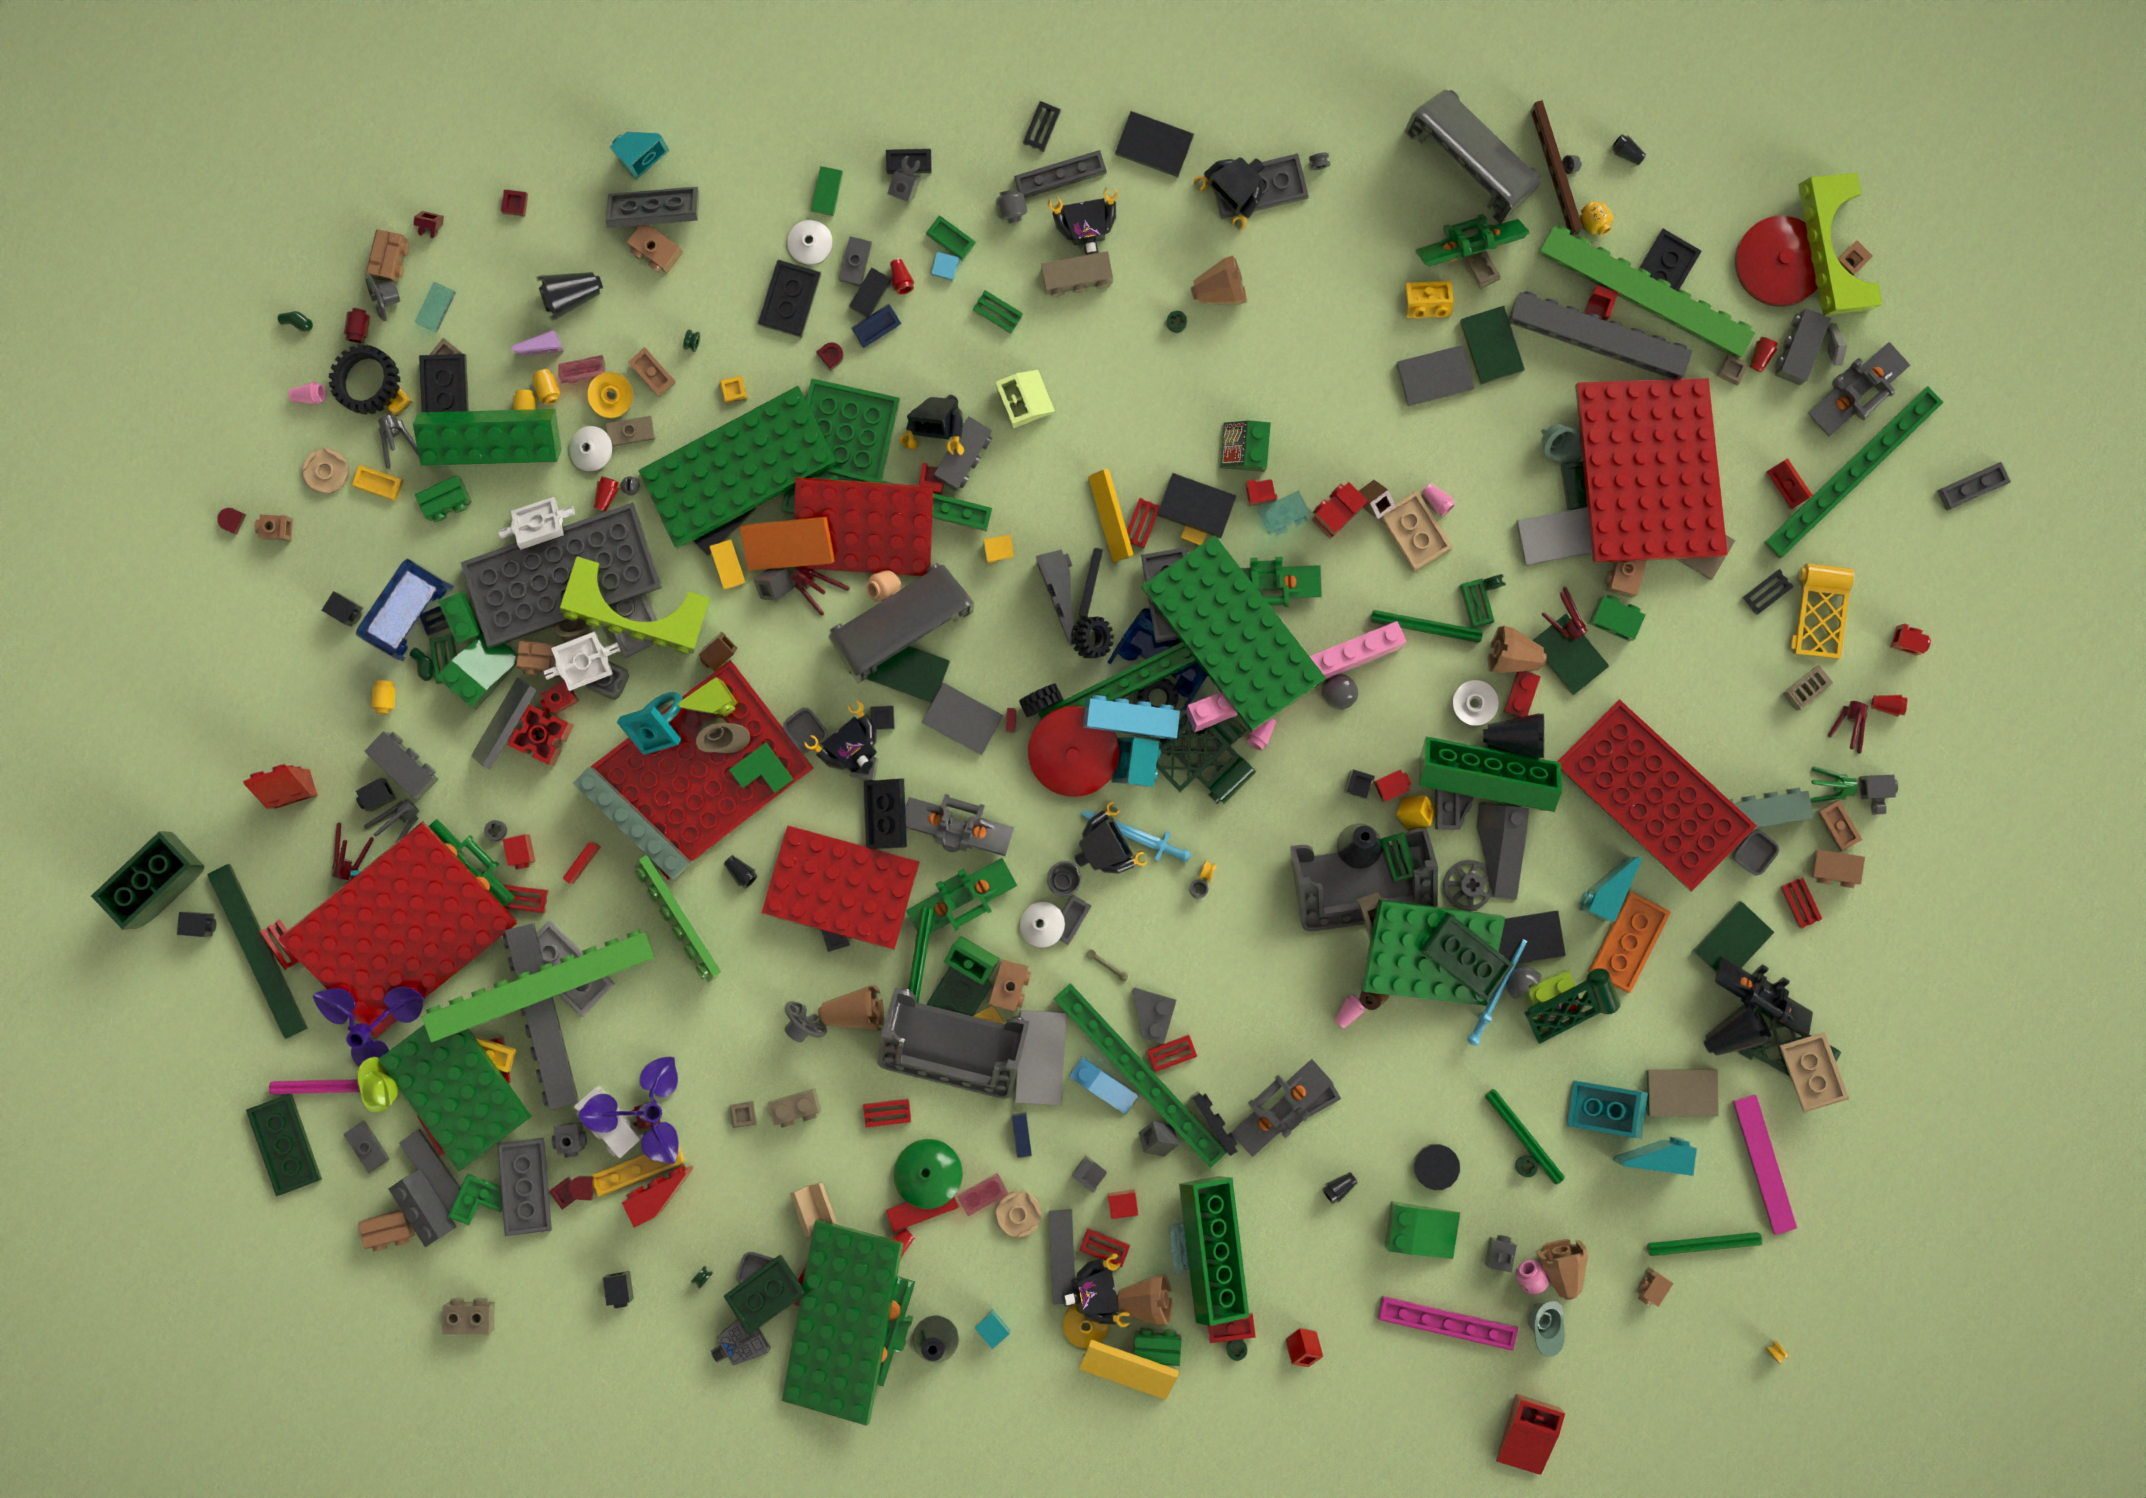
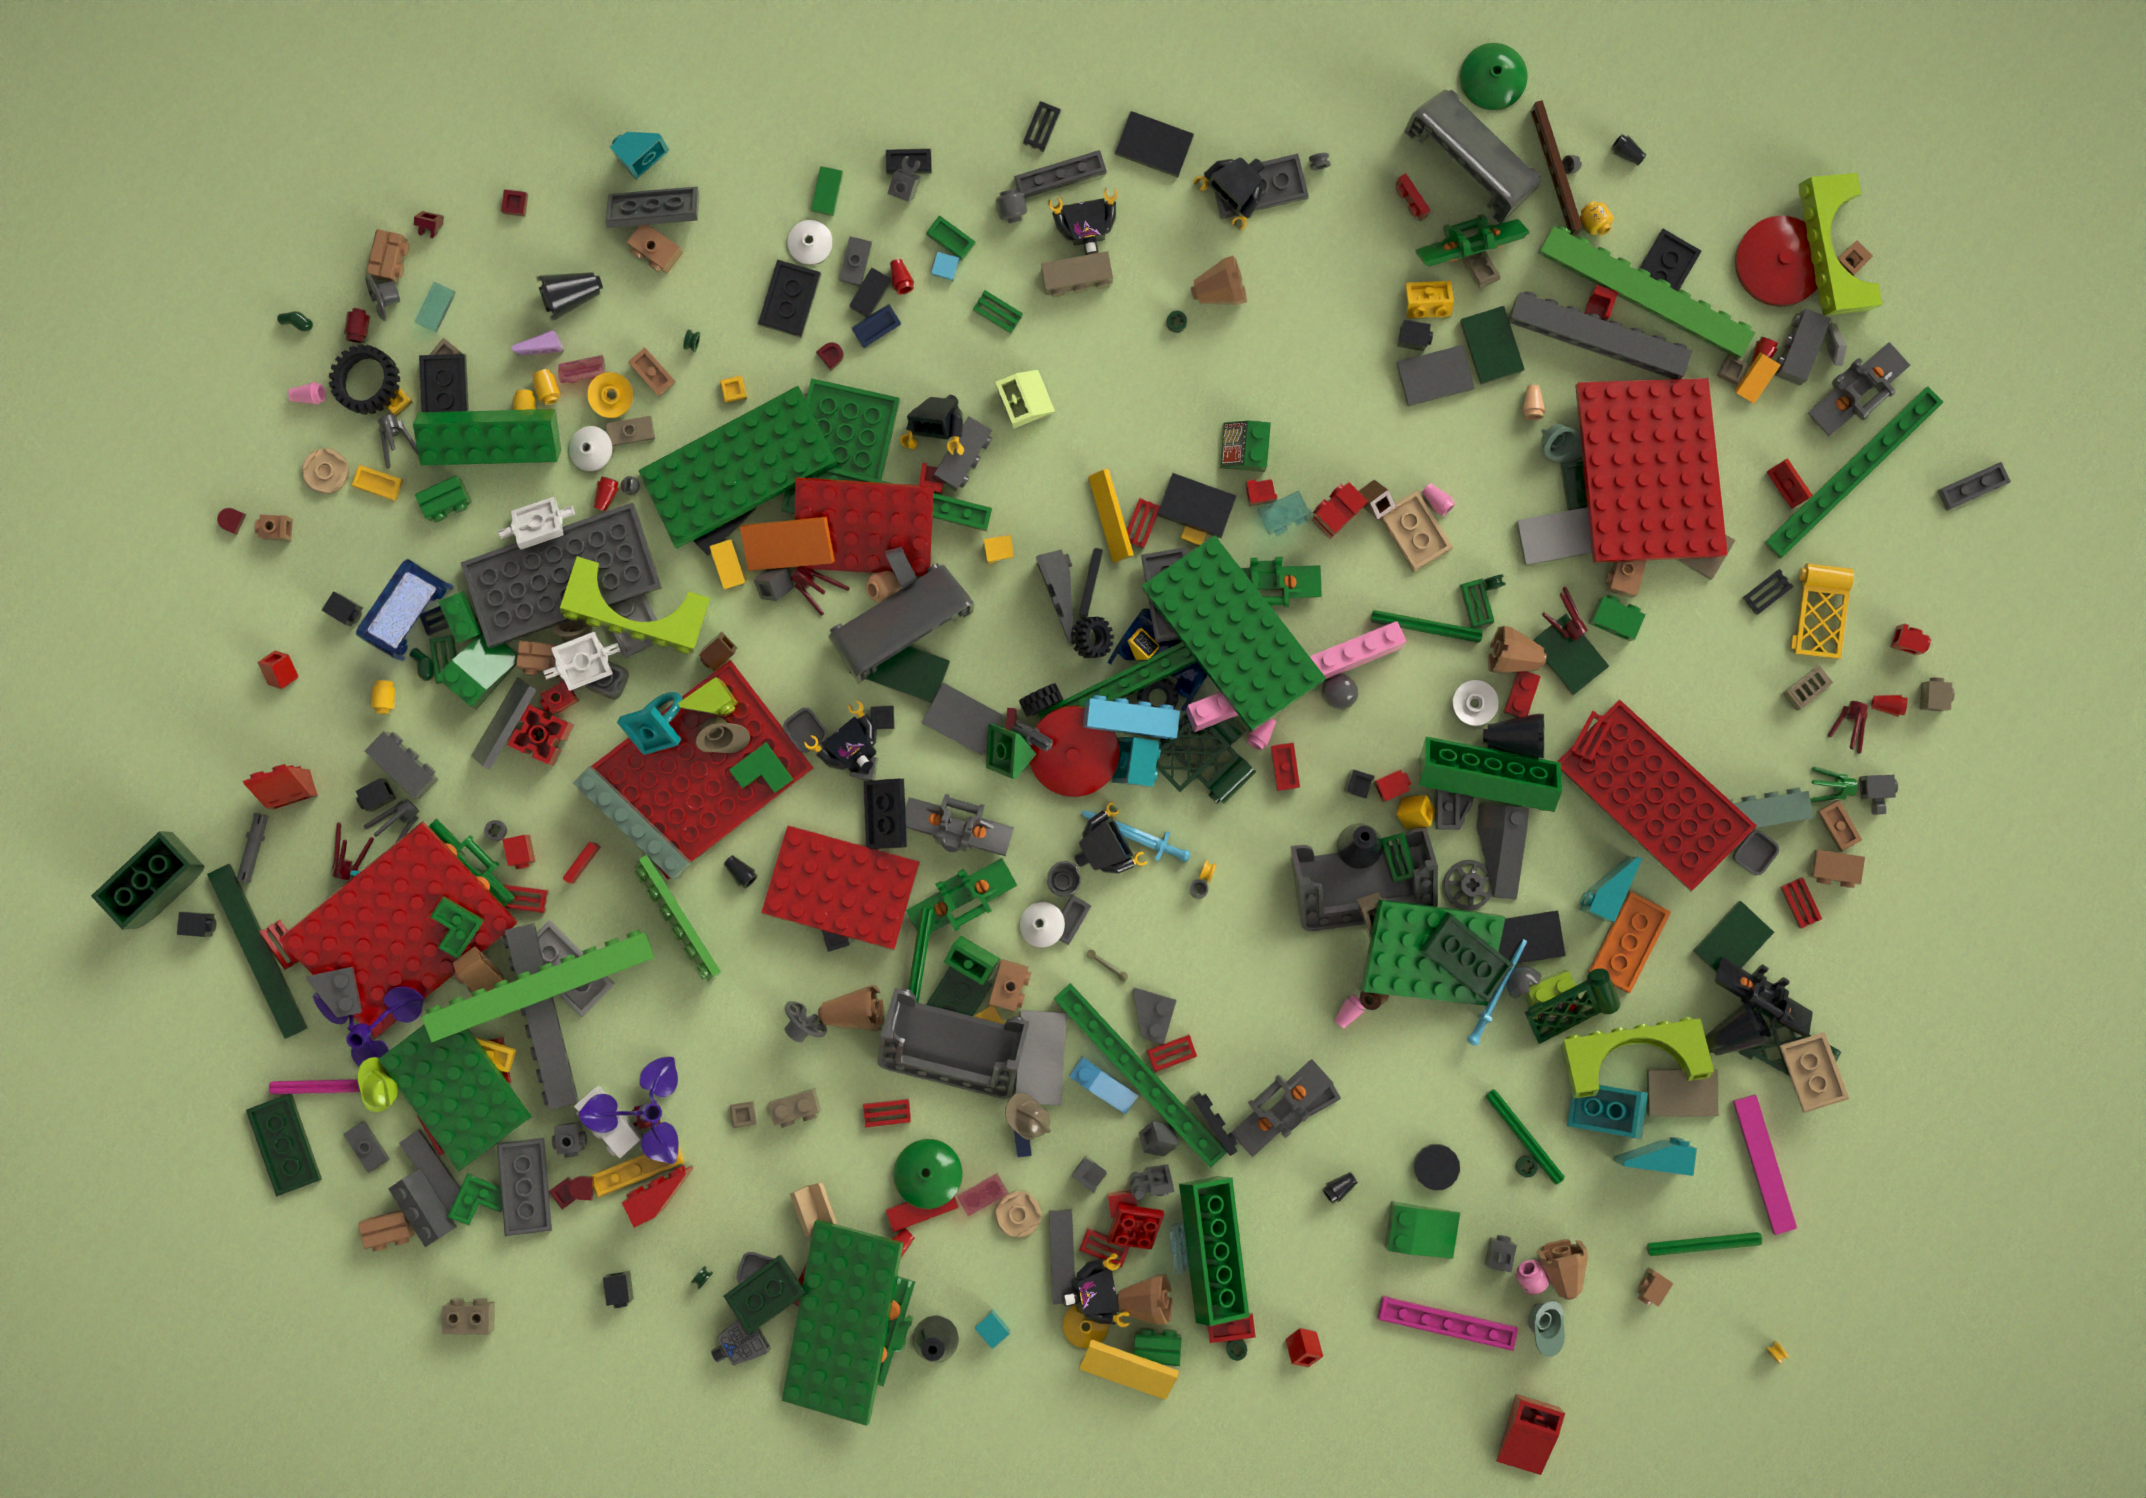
none -> dark grey pin [236,813,269,883]
none -> red panel [257,650,298,689]
none -> dark grey wing [306,967,362,1018]
none -> green tile [430,896,484,959]
none -> medium nougat brick [453,946,505,993]
none -> dark grey piece [885,547,917,590]
none -> green slope [986,723,1036,779]
none -> dark tan piece [1005,1093,1051,1140]
none -> dark grey axle [1012,720,1053,751]
none -> red tile [1107,1204,1164,1250]
none -> slope [1128,628,1160,660]
none -> dark grey plate [1129,1164,1174,1200]
none -> red plate [1271,743,1300,791]
none -> red plate [1396,173,1431,221]
none -> black brick [1397,320,1433,351]
none -> green dish [1460,43,1528,110]
none -> light nougat cone [1522,385,1545,420]
none -> lime arch [1561,1017,1714,1099]
none -> red tile [1571,710,1613,762]
none -> light orange tile [1734,352,1781,404]
none -> dark tan brick [1920,677,1955,712]

